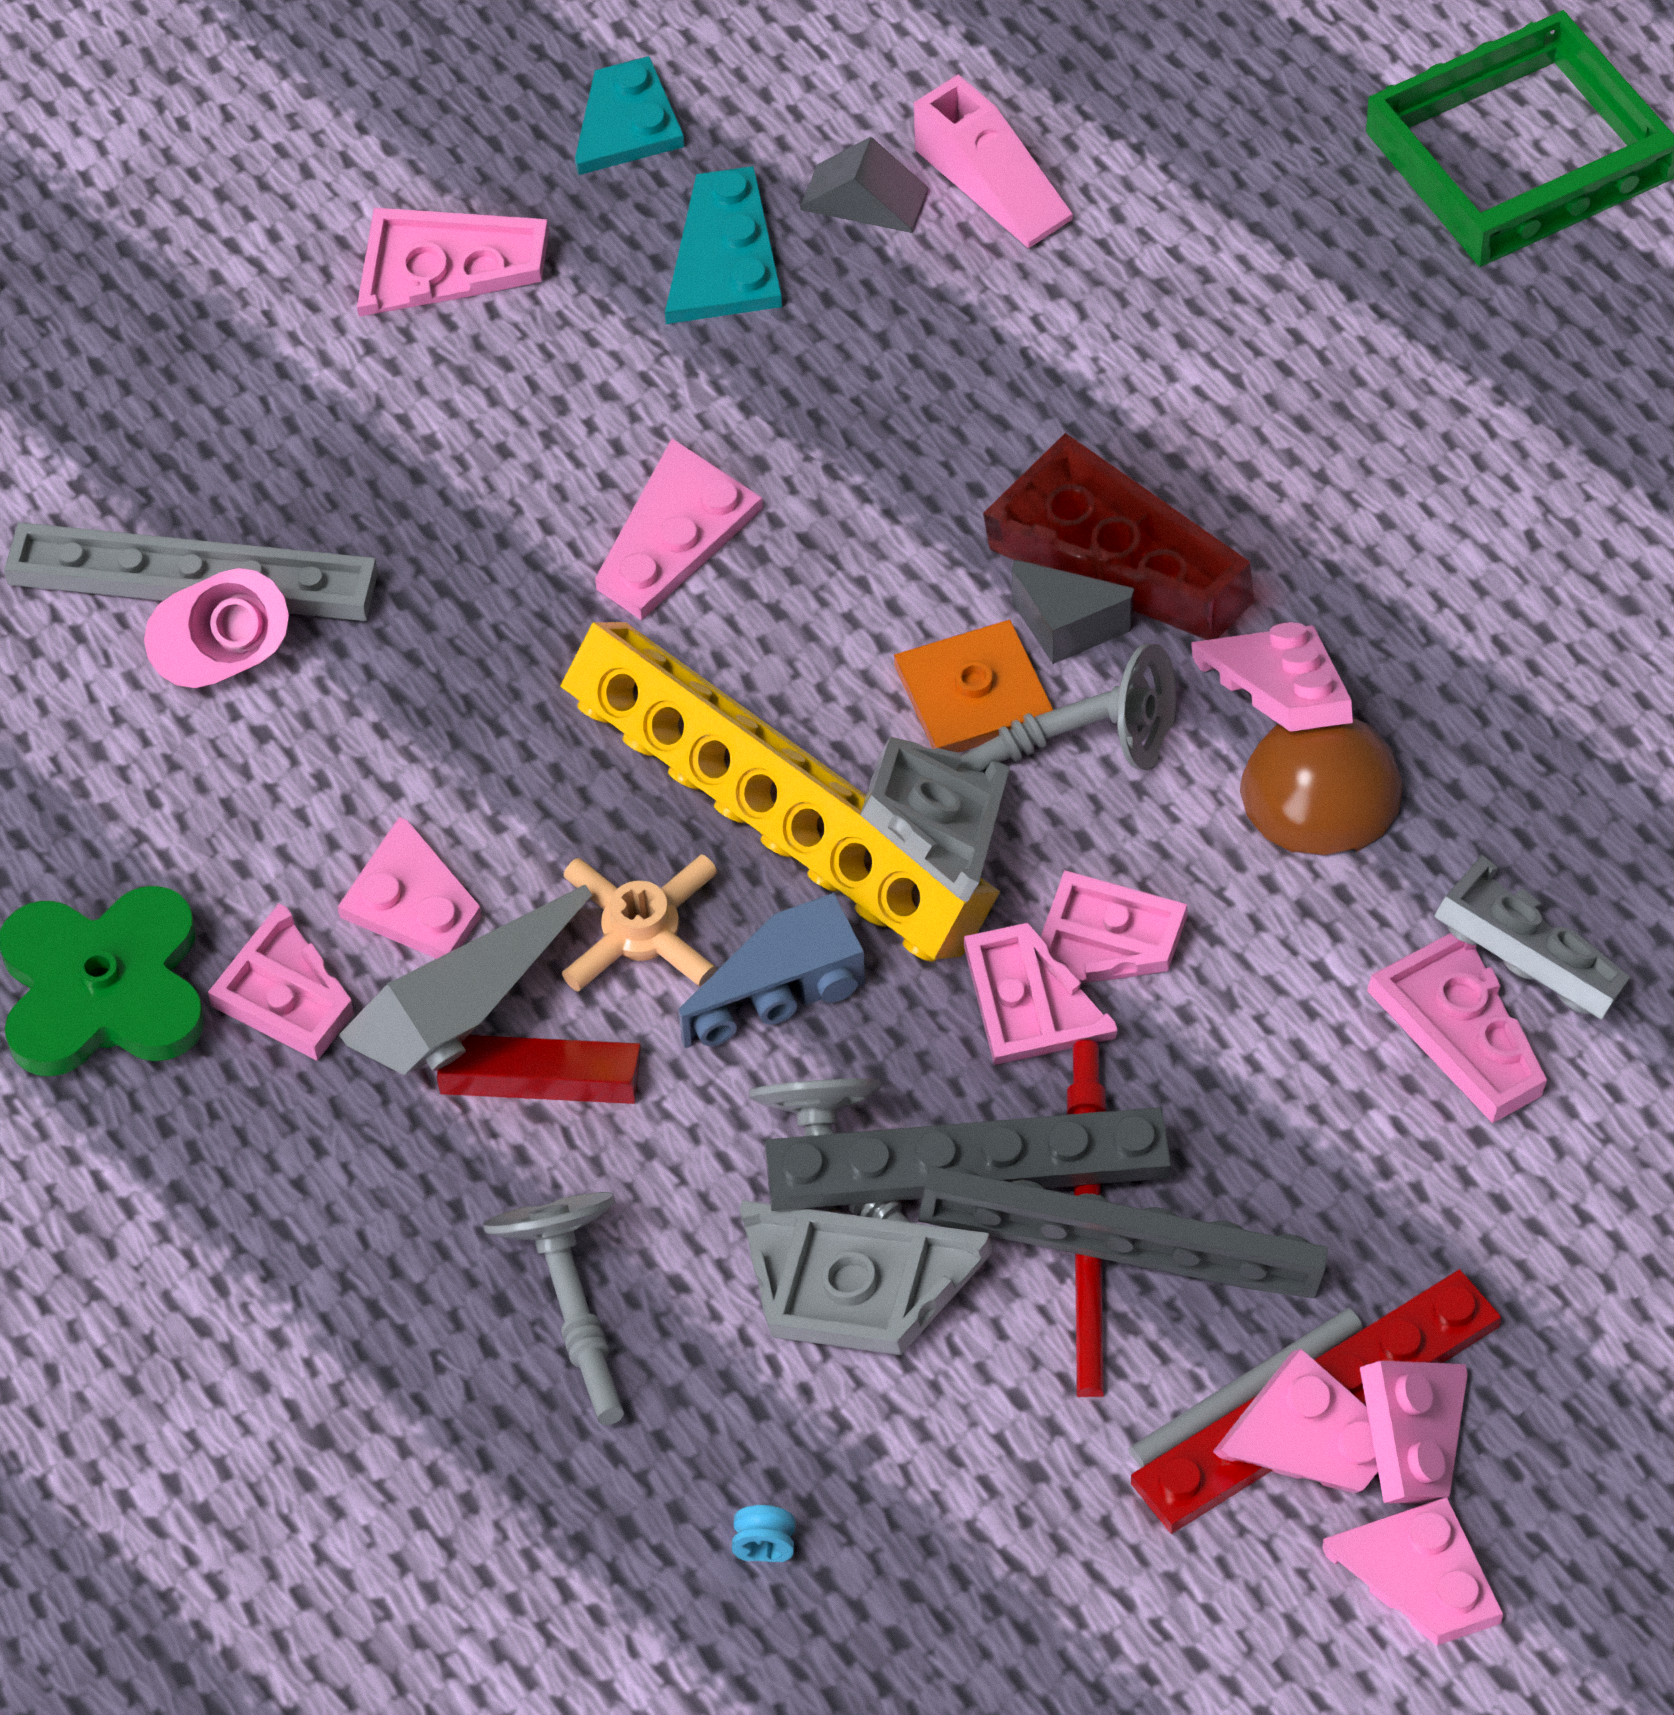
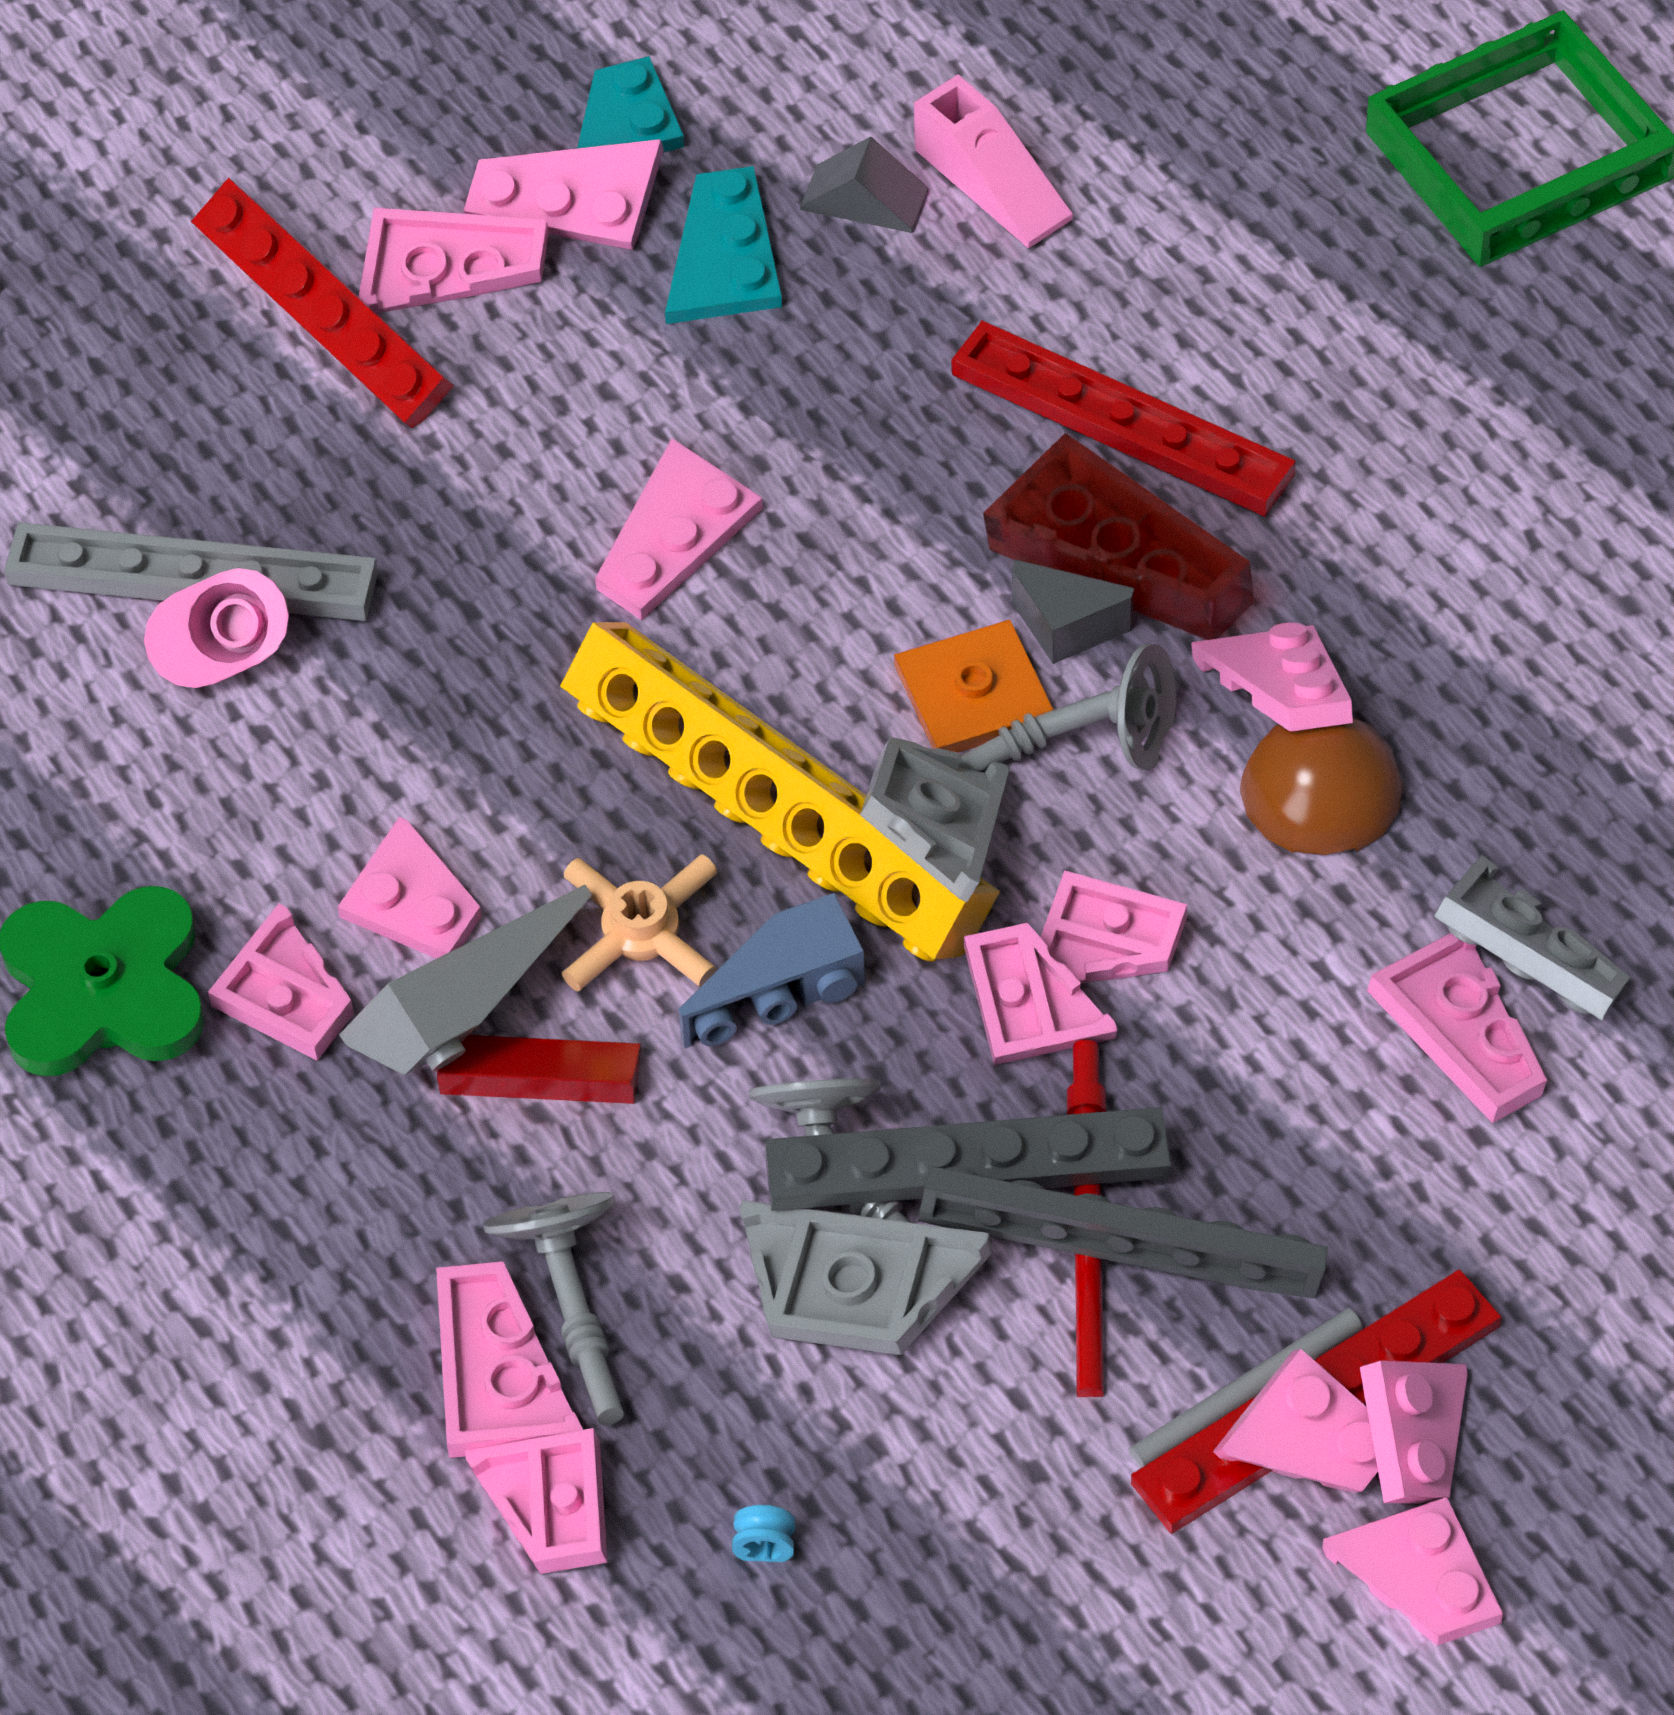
none -> red plate [191,177,454,428]
none -> bright pink wing [436,1261,583,1458]
none -> bright pink wing [463,139,663,250]
none -> bright pink wing [465,1428,608,1574]
none -> red plate [951,320,1296,517]

